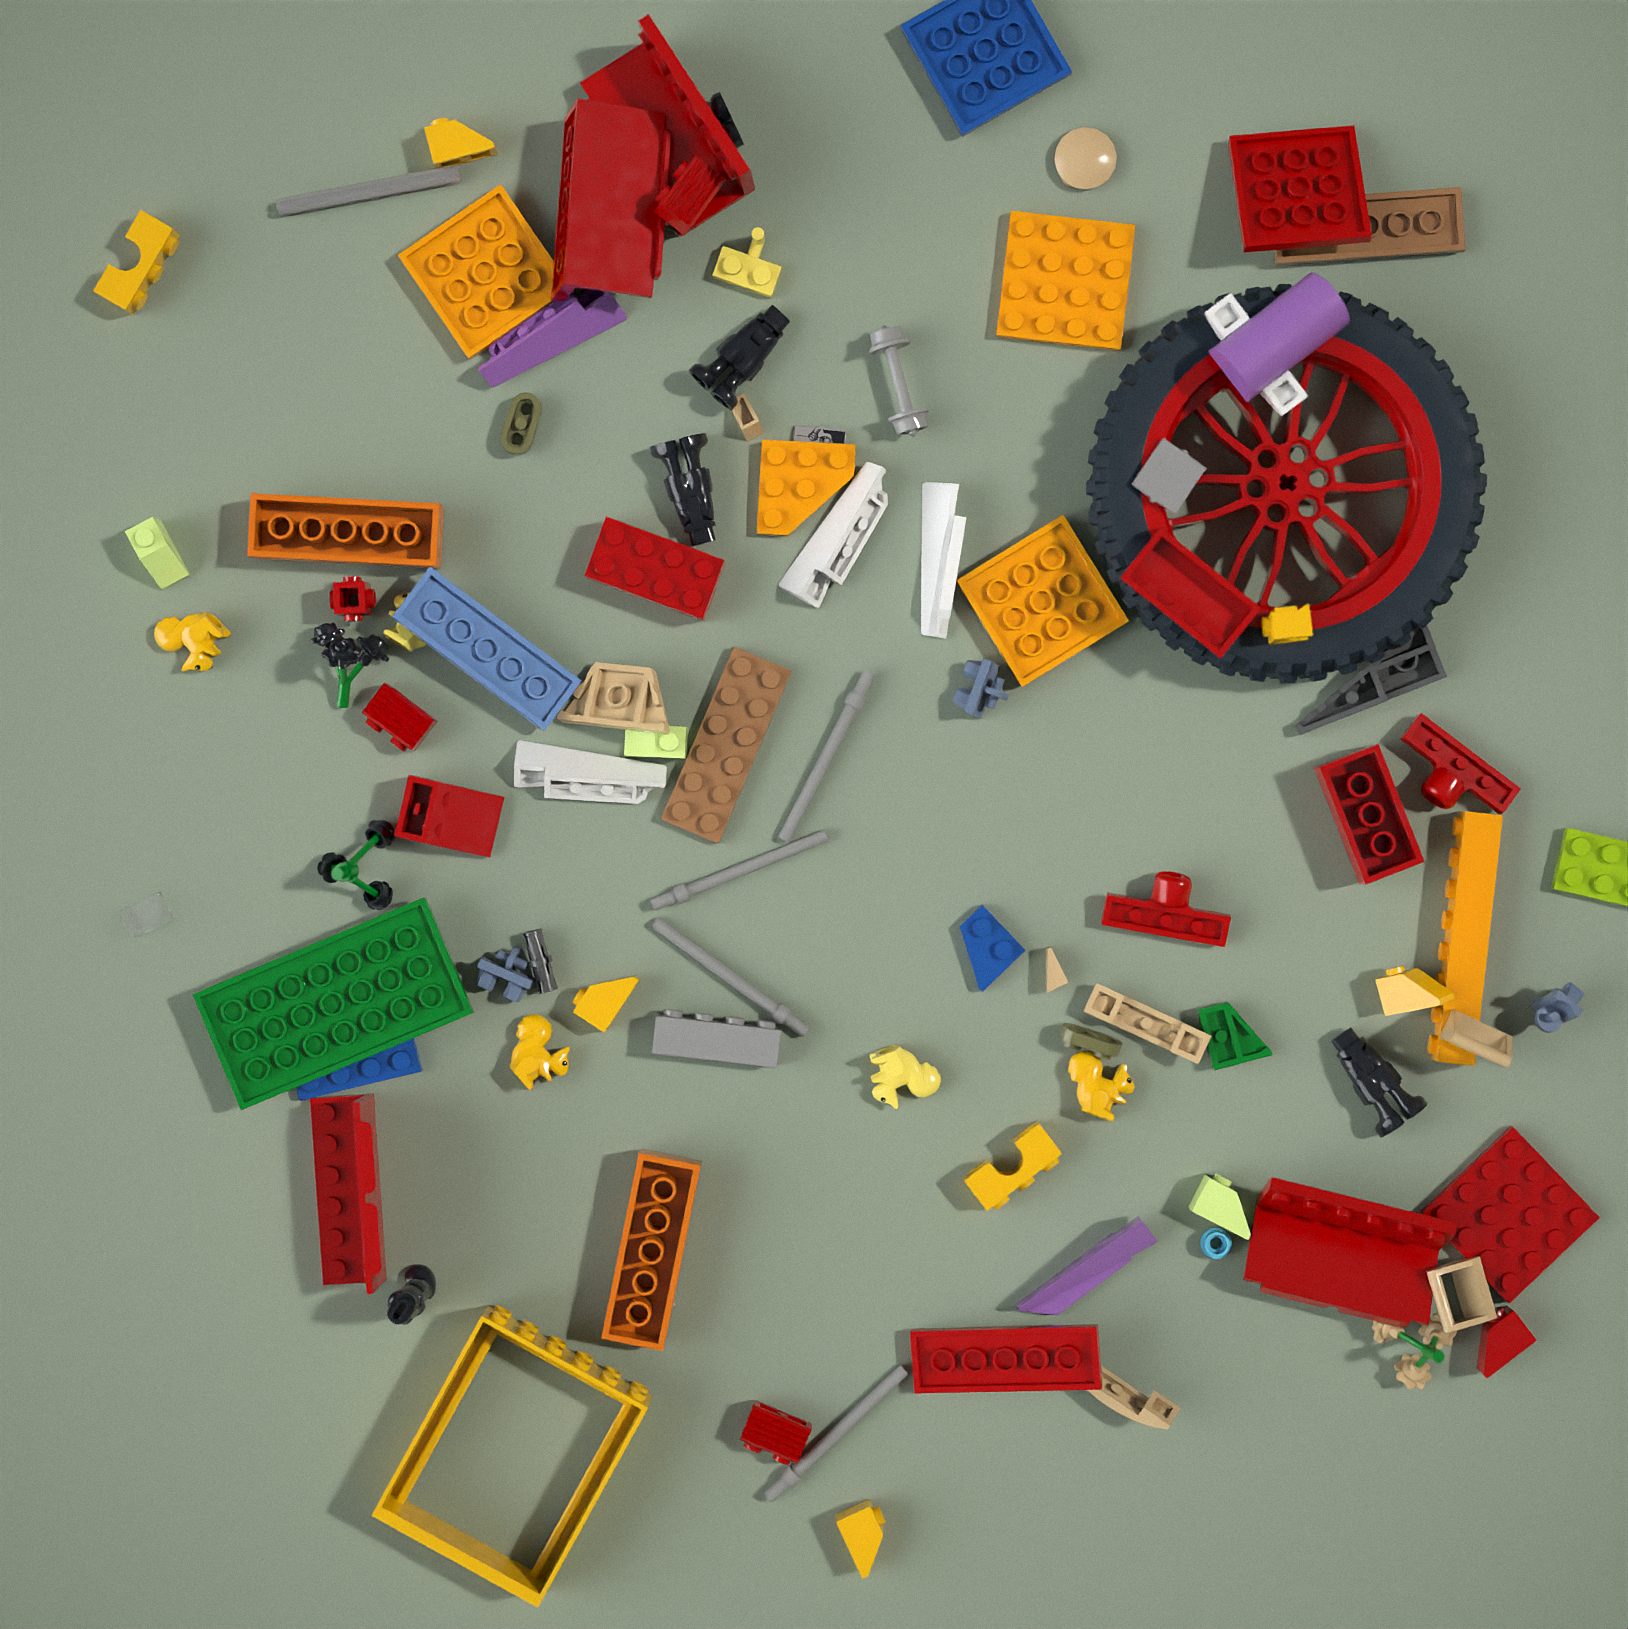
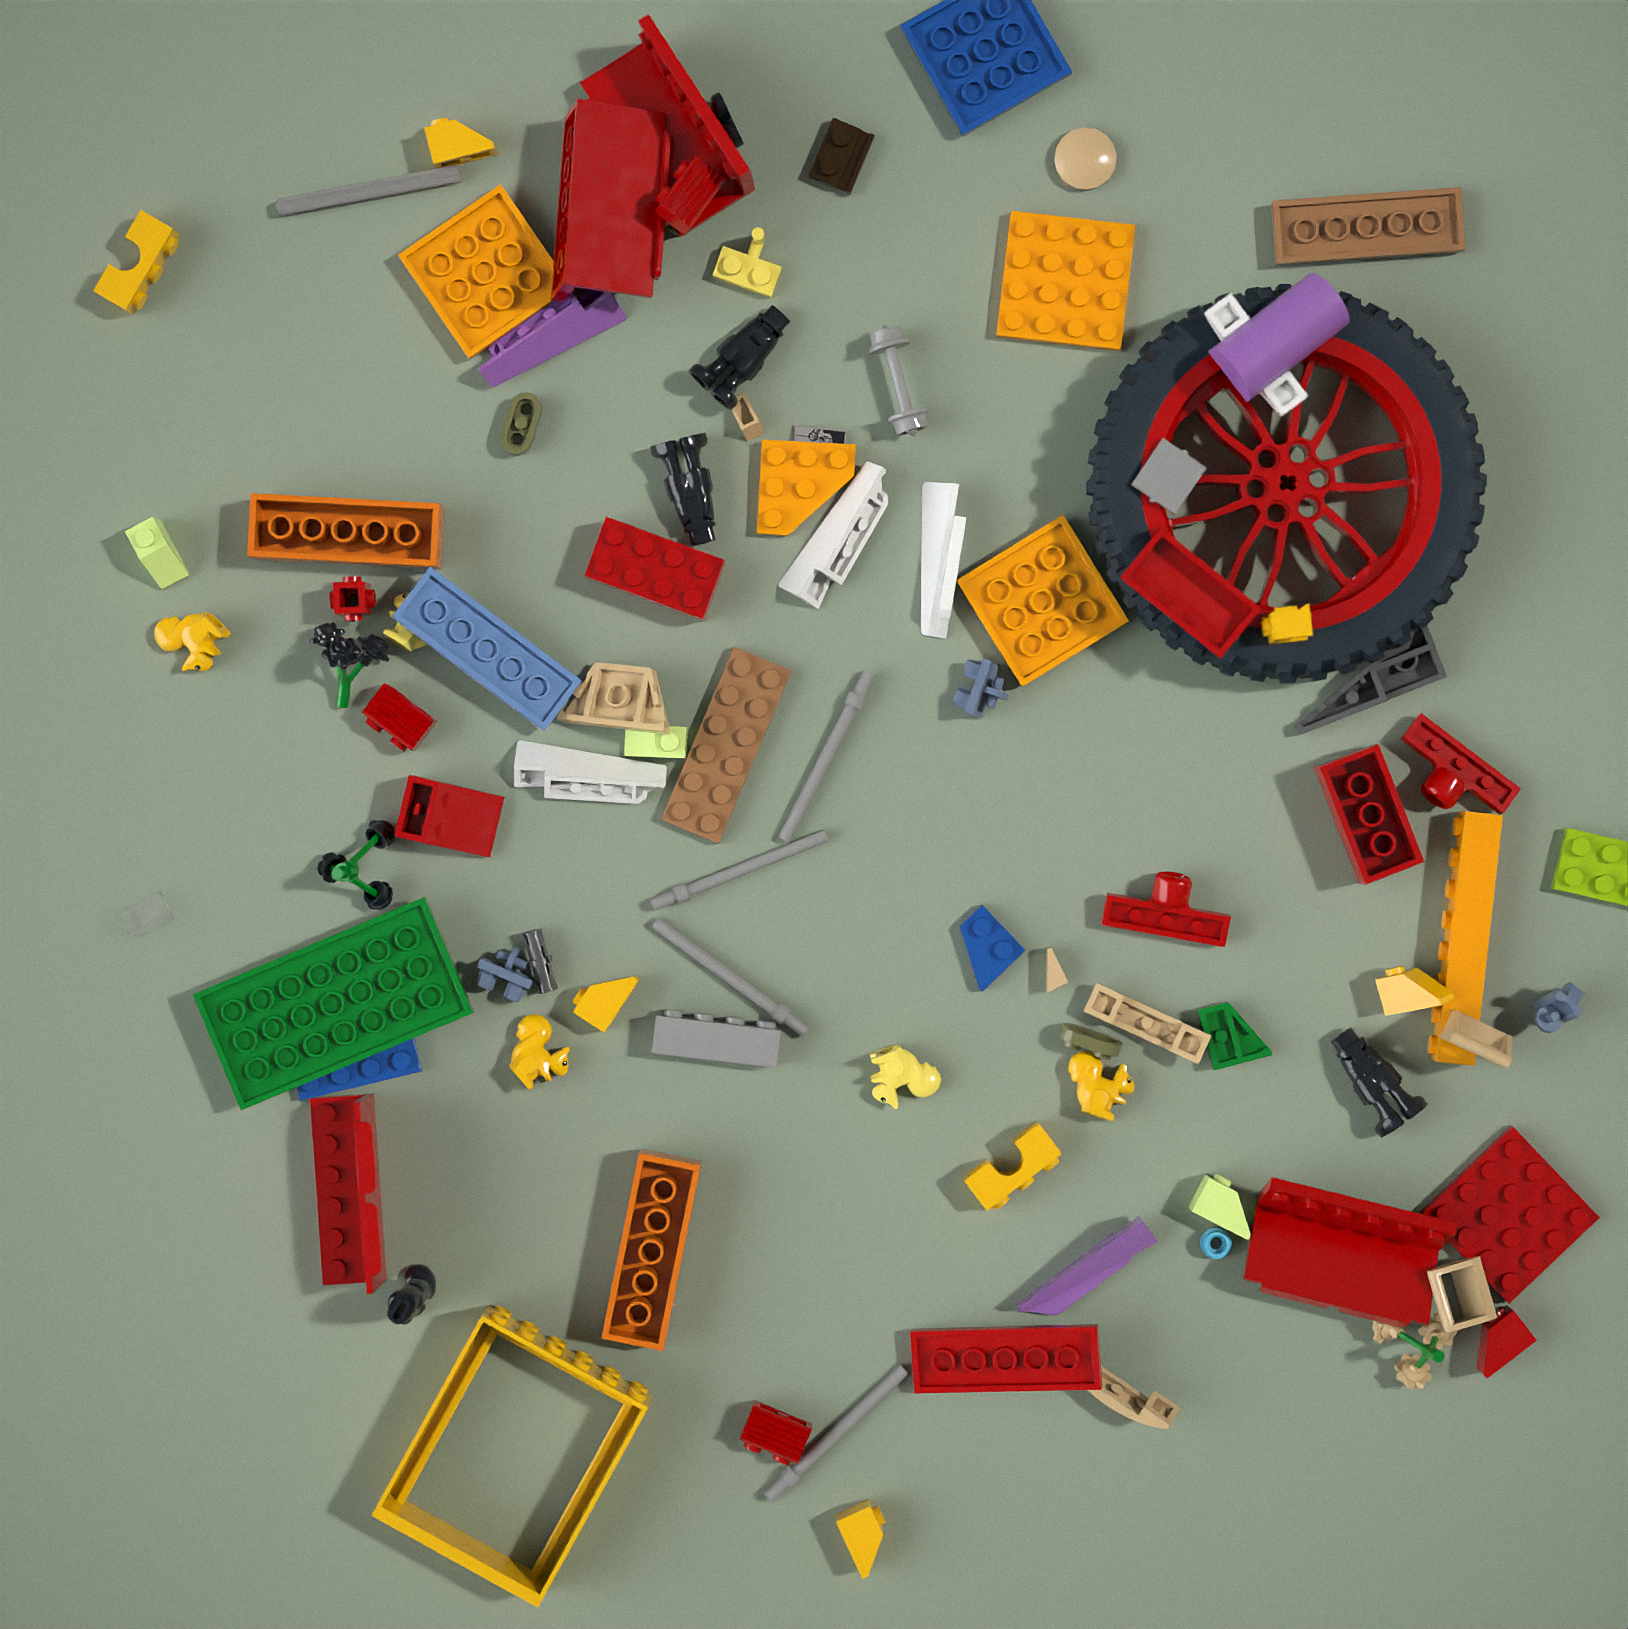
red plate [1228,125,1372,253] -> none
none -> dark brown plate [809,117,875,195]

